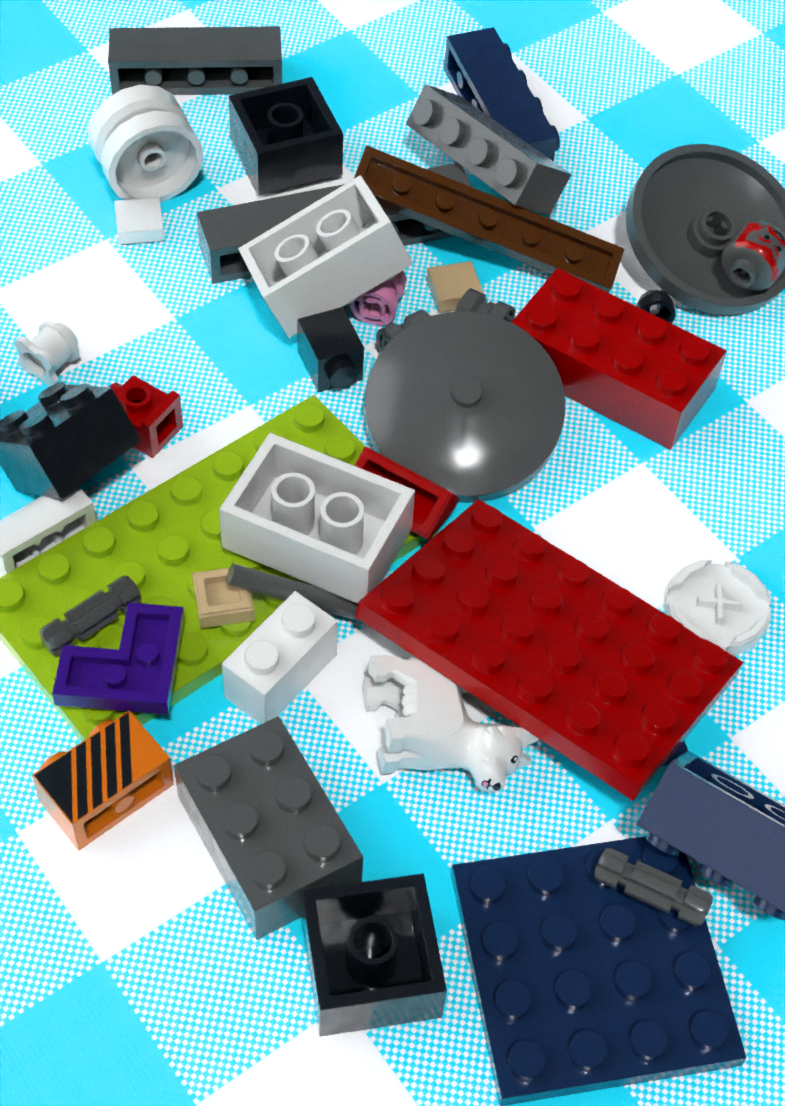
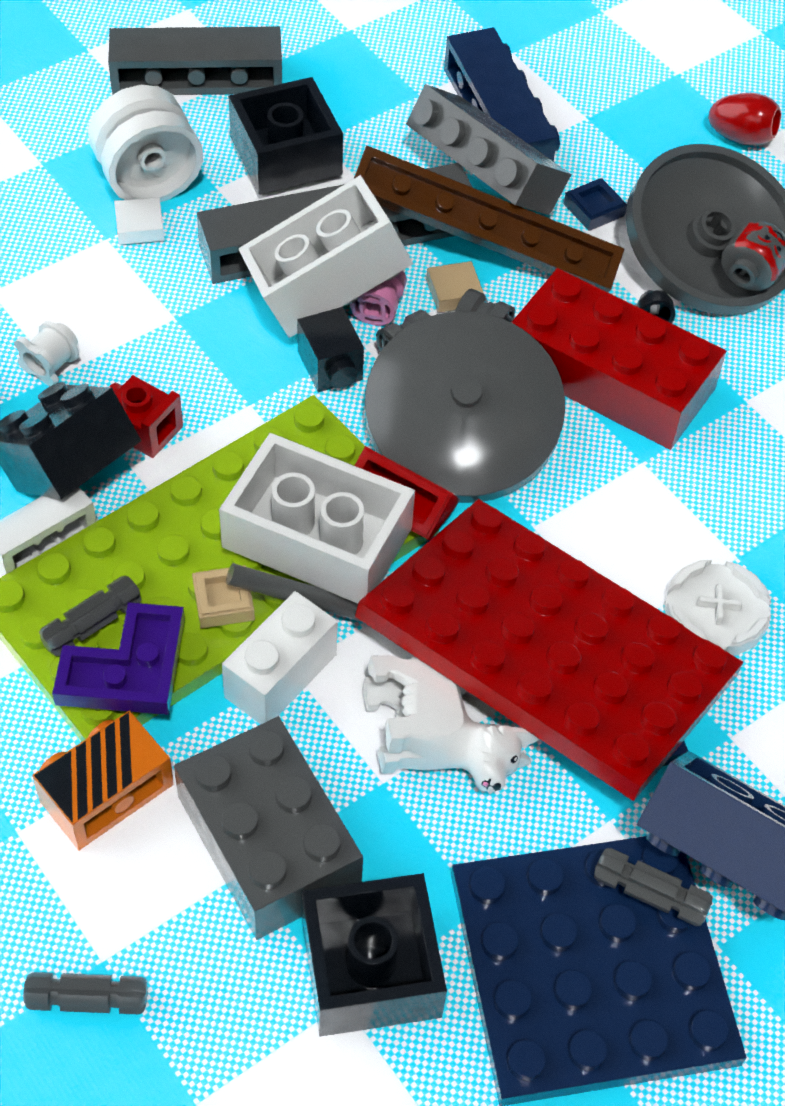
none -> dark grey axle [23,972,148,1015]
none -> dark blue tile [564,178,627,231]
none -> red animal [708,92,781,145]

